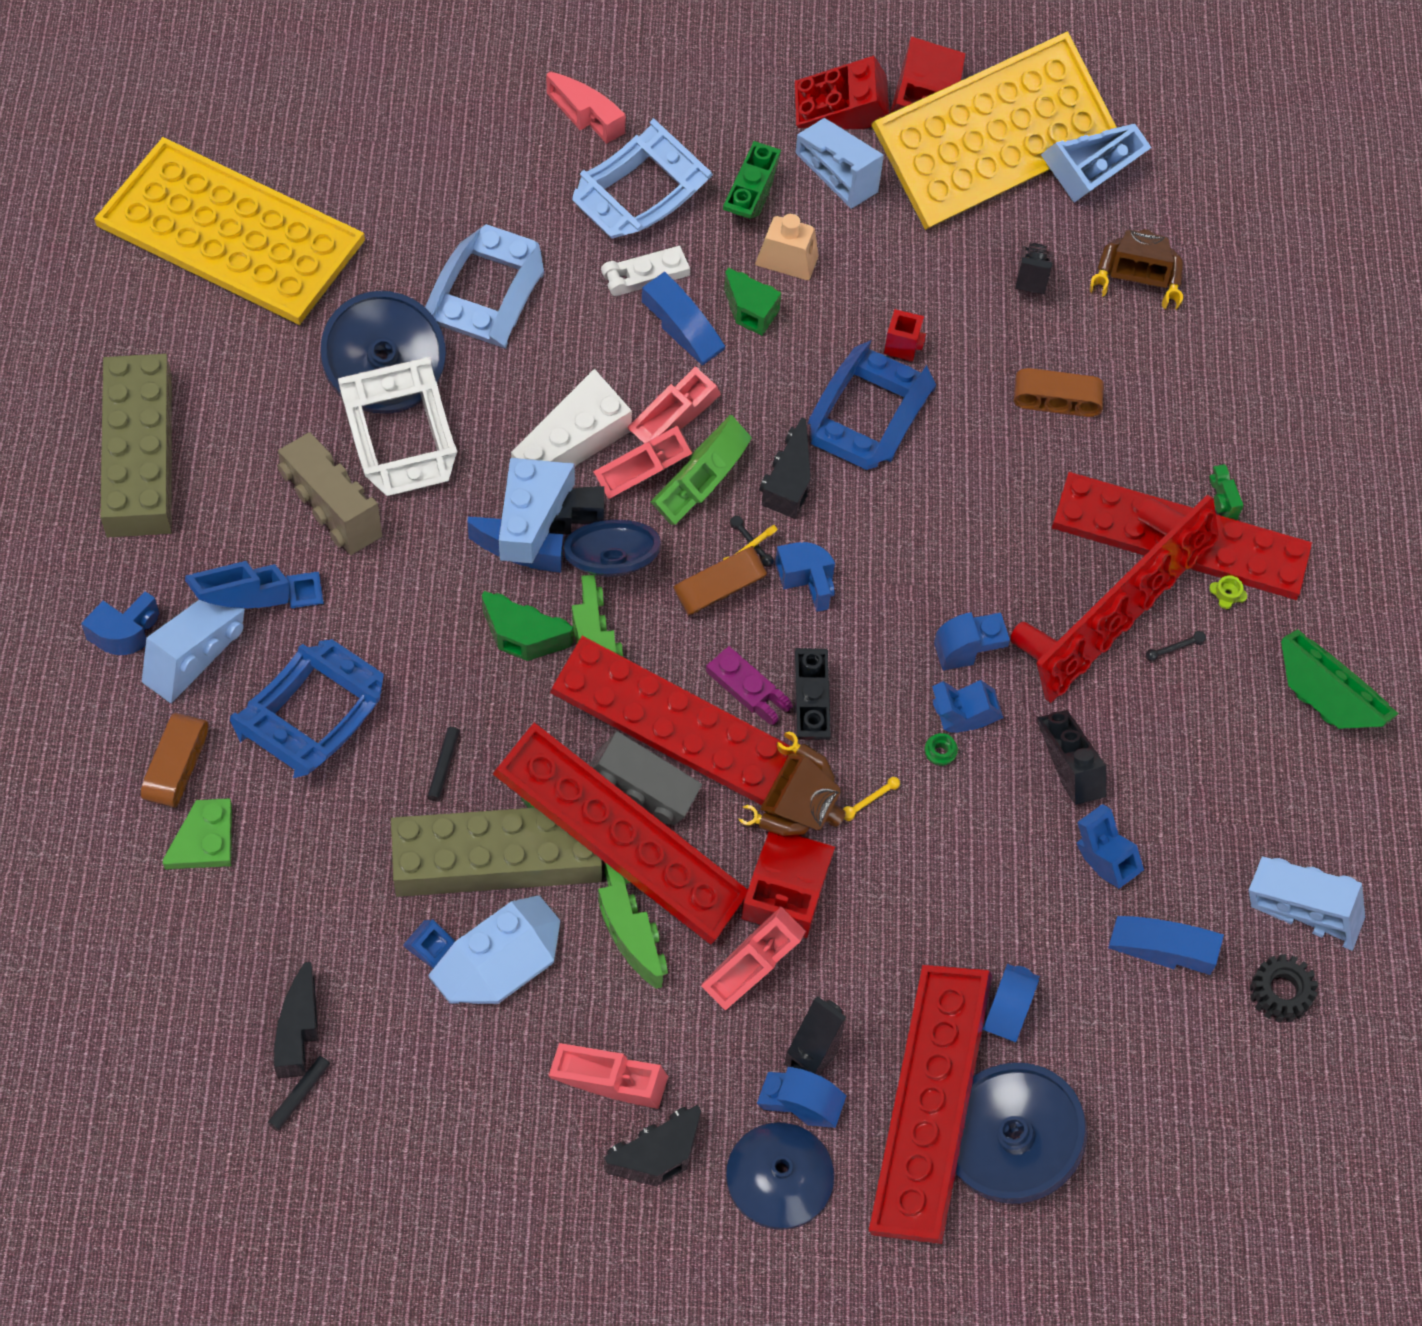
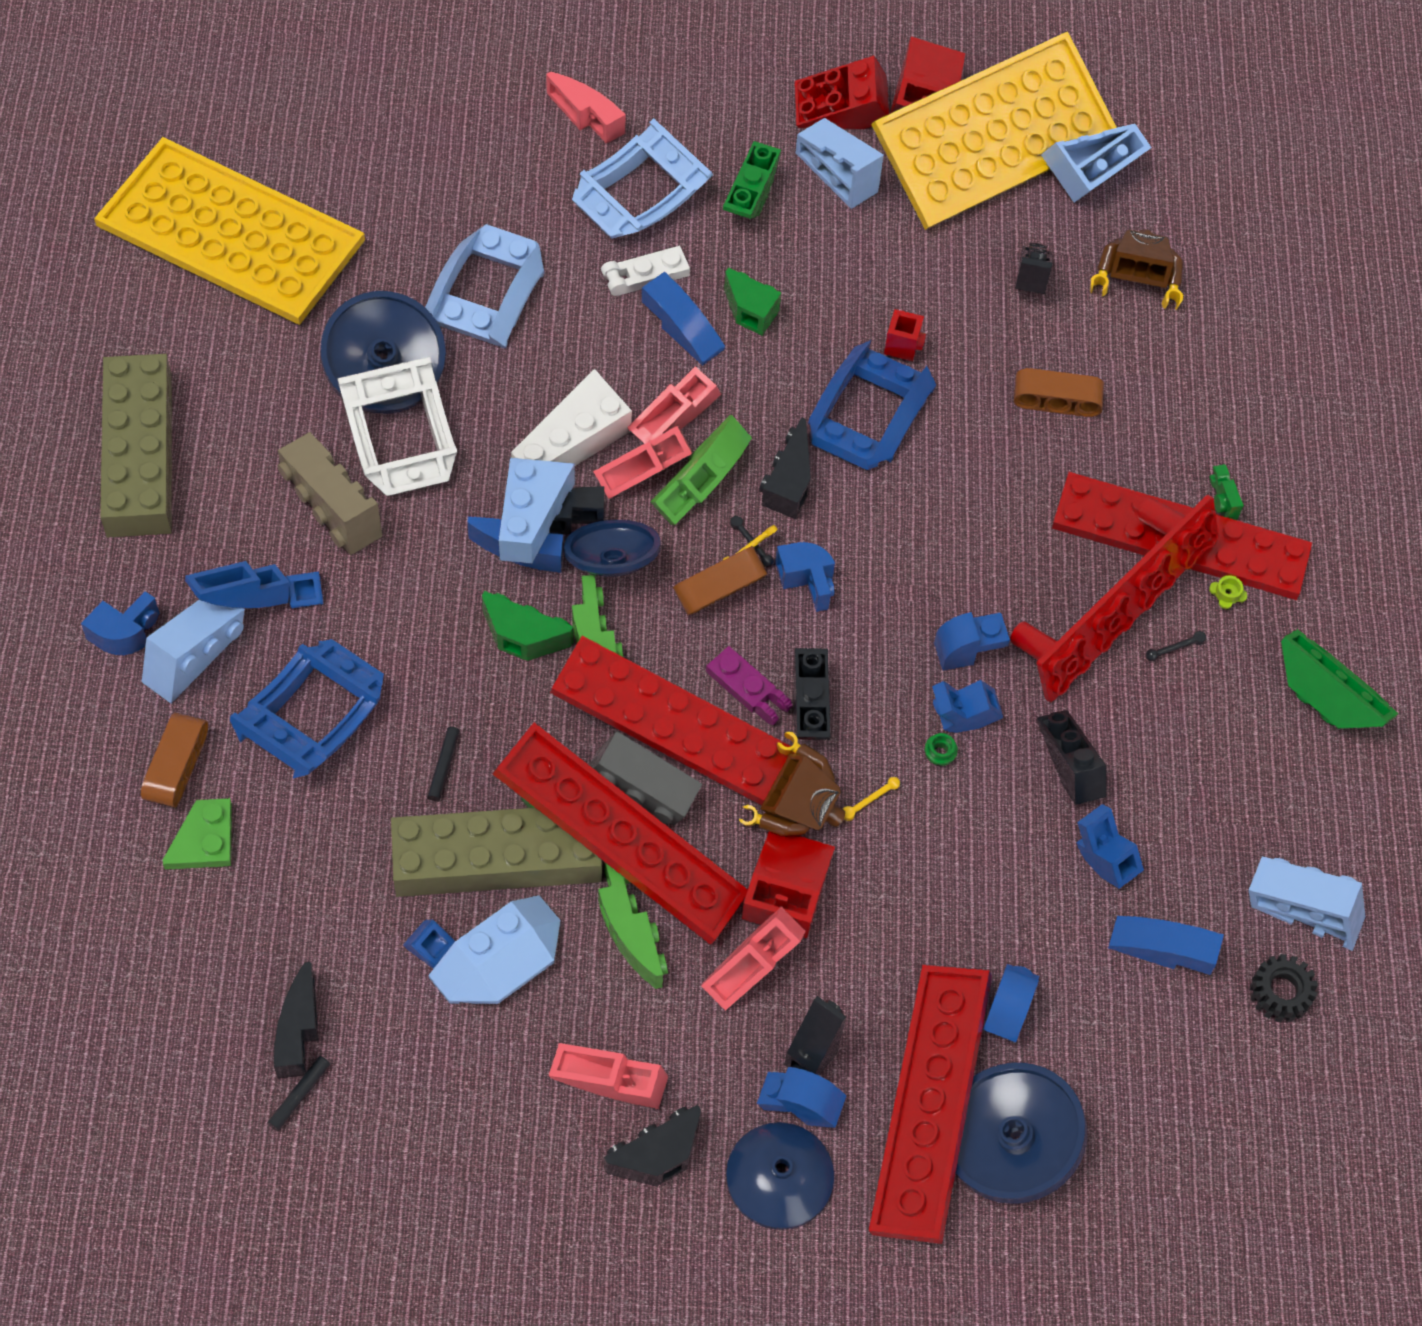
light nougat torso [755,214,818,281] -> none

